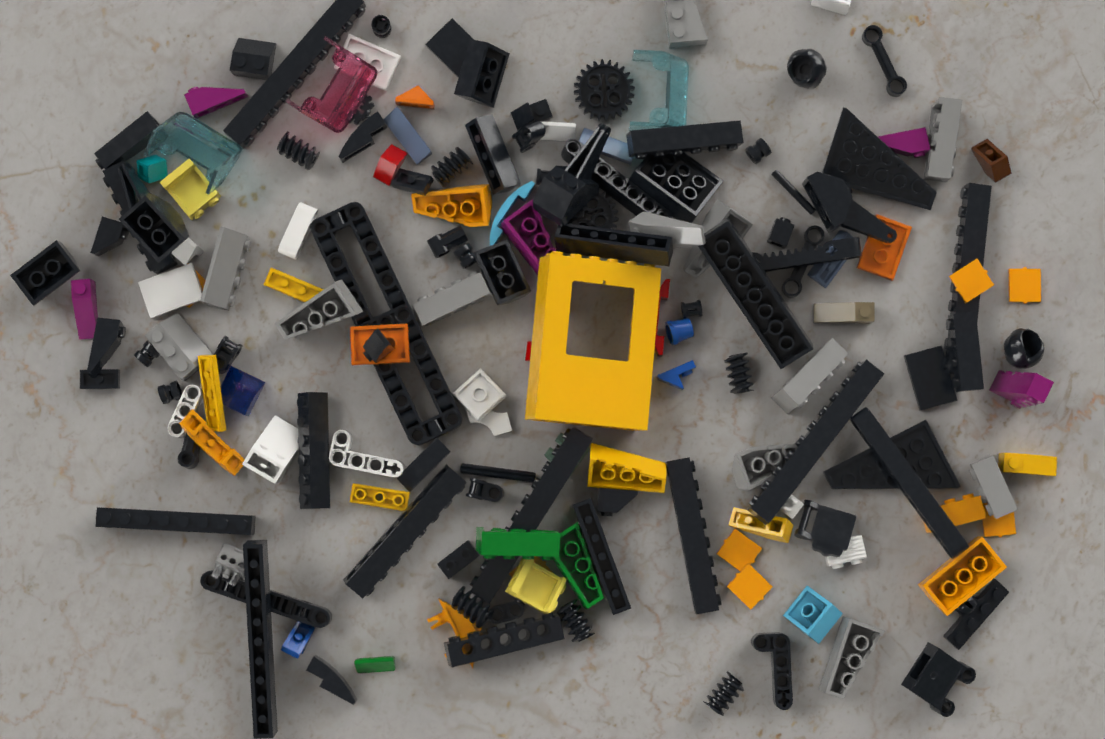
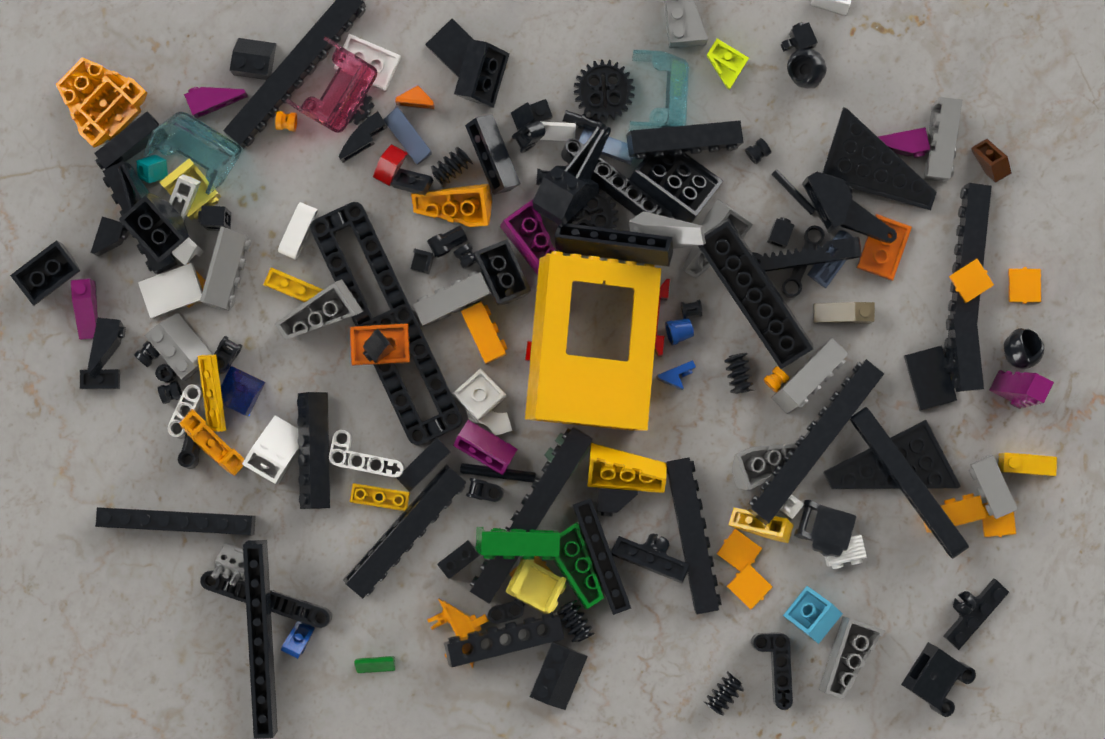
black piece [277,131,320,170] -> none
black slope [306,655,358,705] -> none
black wheel [371,15,392,38] -> none
black piece [451,586,494,628] -> none
medium azure slope [490,181,535,246] -> none
black piece [862,25,907,97] -> none
light orange slope [918,536,1007,616] -> none
none -> light orange wedge [56,57,147,147]
none -> black bush [155,364,176,383]
none -> white slope [169,174,201,221]
none -> black brick [198,206,232,231]
none -> light orange wheel [275,111,297,132]
none -> black panel [410,248,434,274]
none -> magenta brick [453,420,518,475]
none -> light orange brick [461,301,508,364]
none -> black slope [530,642,588,710]
none -> black pin [563,110,602,131]
none -> black plate [611,533,690,583]
none -> neon yellow wing [707,39,749,90]
none -> light orange wheel [763,366,790,393]
none -> black brick [781,22,818,52]

